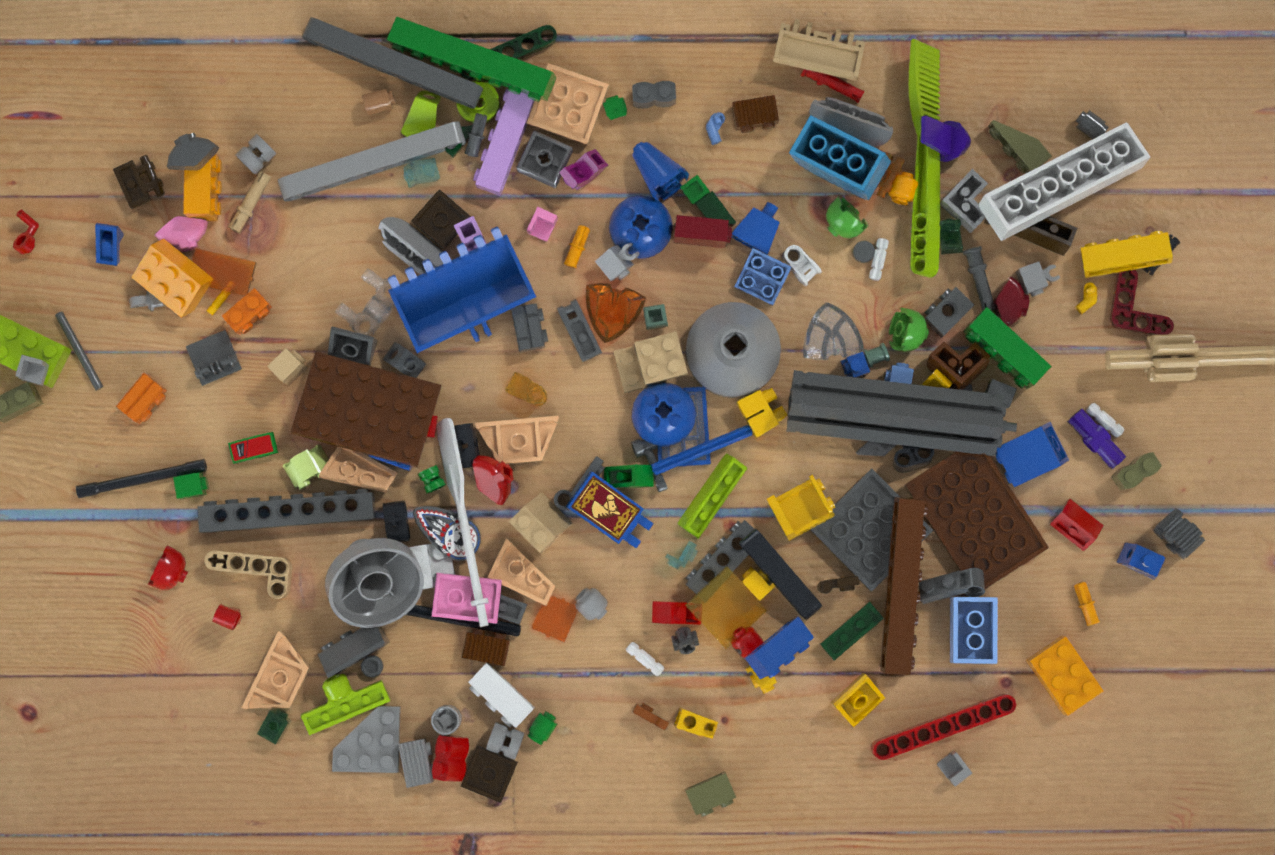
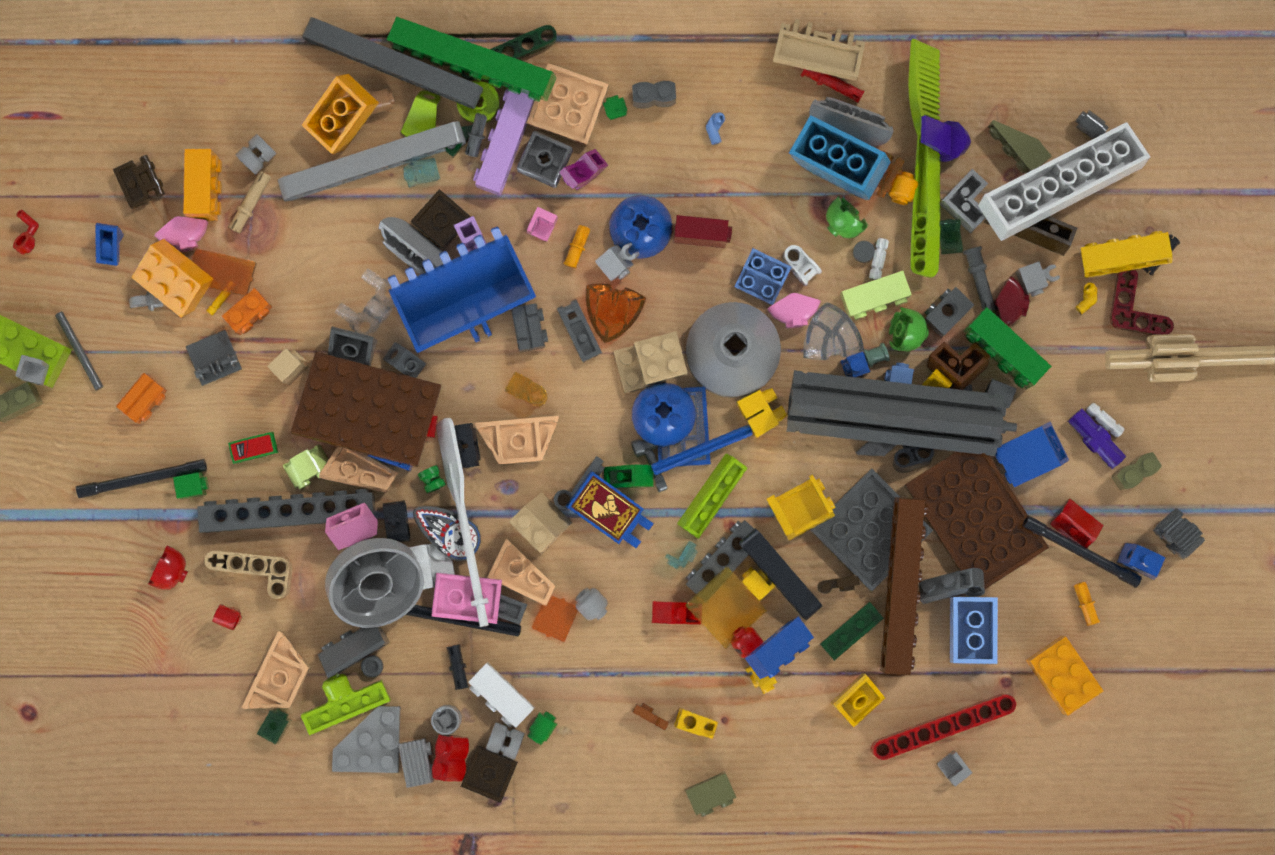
dark grey piece [167,133,219,170] -> none
reddish brown brick [462,628,511,666] -> none
red piece [473,455,514,505] -> none
white axle [626,642,664,676] -> none
blue cone [632,142,689,202] -> none
sand green brick [643,304,668,330] -> none
dark grey gear [671,627,699,654] -> none
green plate [680,175,710,205] -> none
dark green tile [695,191,736,225] -> none
blue torso [731,202,780,255] -> none
reddish brown brick [732,95,779,133] -> none
none -> light orange brick [302,74,379,154]
none -> bright pink brick [325,503,378,550]
none -> black pin [446,644,469,690]
none -> bright pink piece [767,293,821,328]
none -> yellowish green brick [840,271,912,320]
none -> black piece [1022,515,1142,588]

